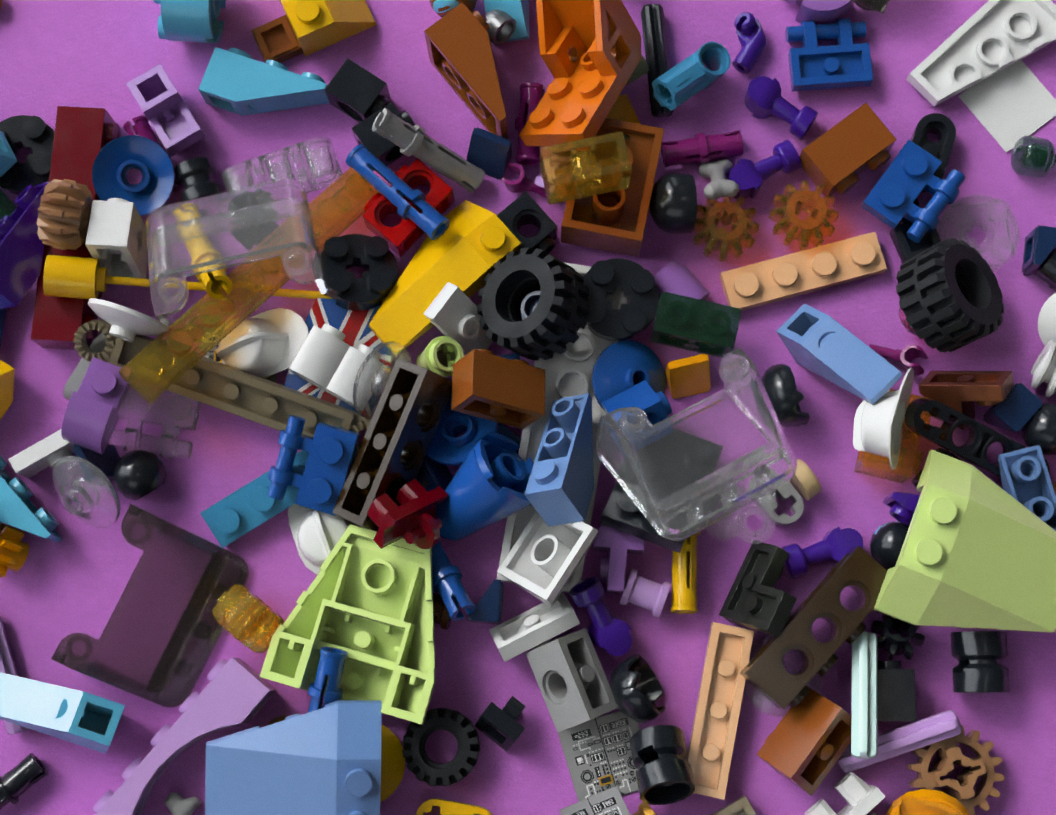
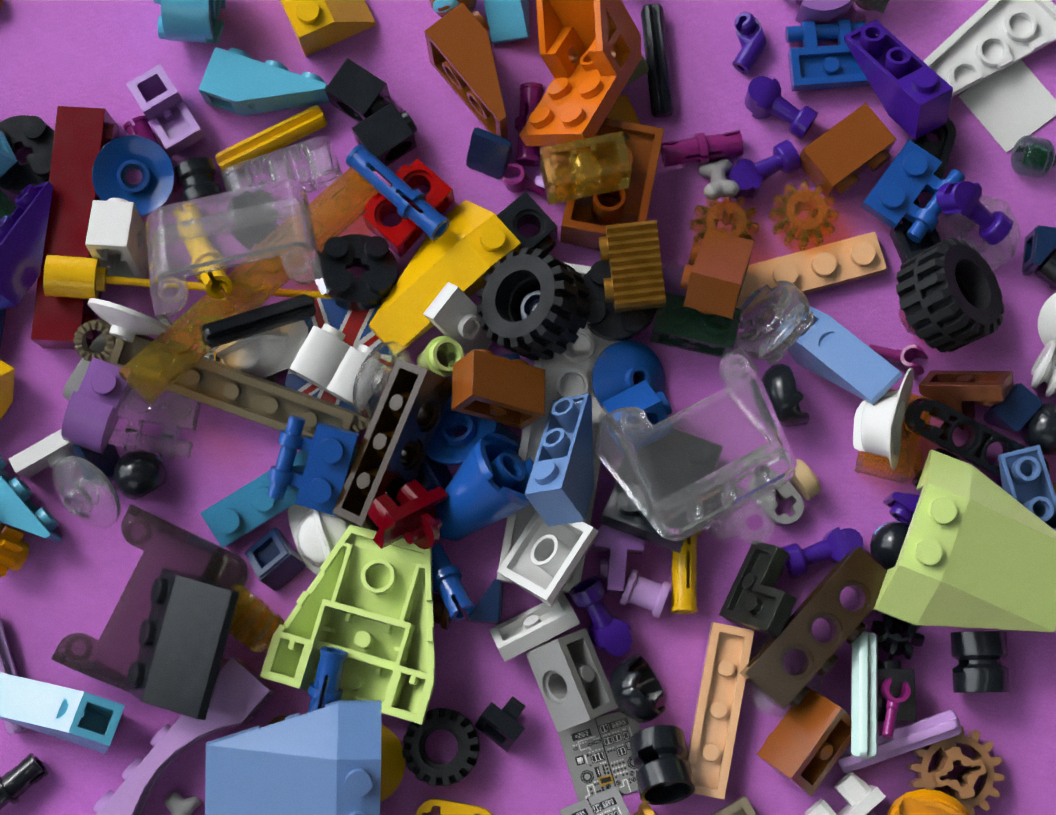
medium nougat gear [36,179,92,250] -> none
dark orange tile [251,15,304,63] -> none
light grey pin [372,108,485,192] -> none
flat silver hinge [485,9,516,45] -> none
black hair [649,173,697,234] -> none
dark azure piece [651,42,731,111] -> none
light orange slope [665,353,711,399] -> none
none -> black slope [127,567,240,720]
none -> black axle [200,294,316,348]
none -> yellow axle [215,105,327,174]
none -> dark blue slope [245,527,306,591]
none -> pearl gold brick [599,220,666,312]
none -> dark orange brick [680,229,755,319]
none -> clear plate [733,281,814,363]
none -> dark purple slope [844,20,953,140]
none -> magenta hand [880,678,911,738]
none -> dark purple leg [936,181,1013,245]

